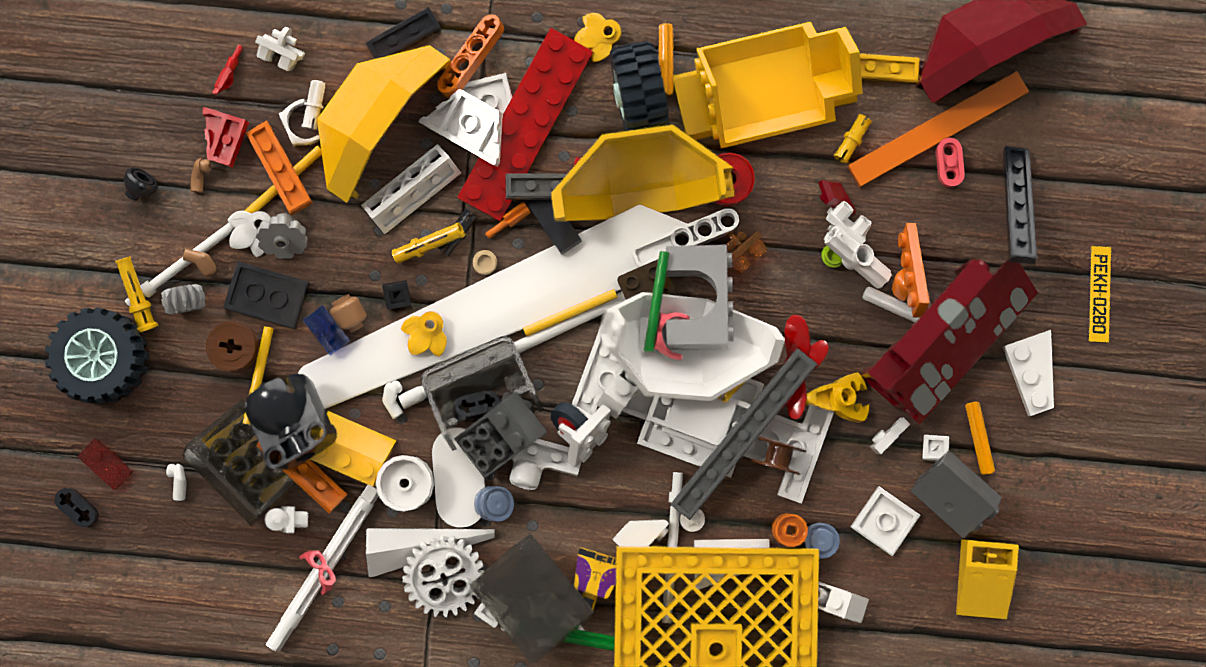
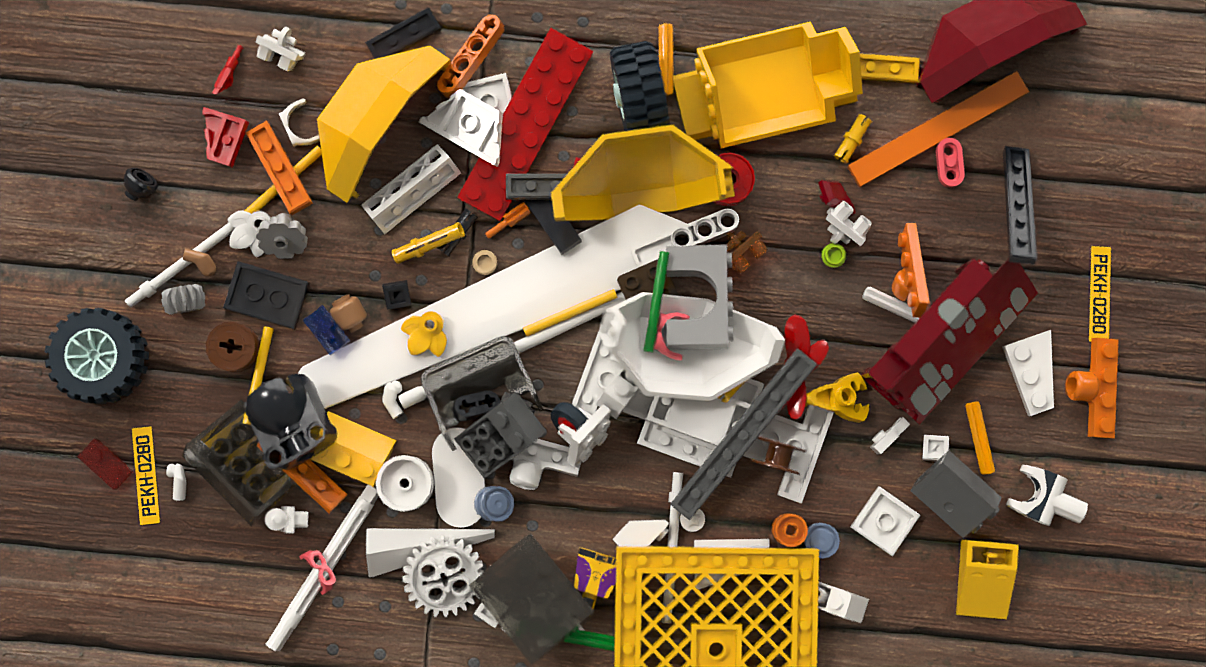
black beam [54,488,99,527] -> none
yellow pin [115,256,159,332] -> none
medium nougat arm [190,158,212,193] -> none
white axle [302,80,325,130] -> none
yellow plate [574,13,622,62] -> none
white piece [824,225,892,288] -> none
none -> yellow sticker [132,427,160,525]
none -> white connector [1006,465,1088,526]
none -> orange plate [1065,337,1118,438]

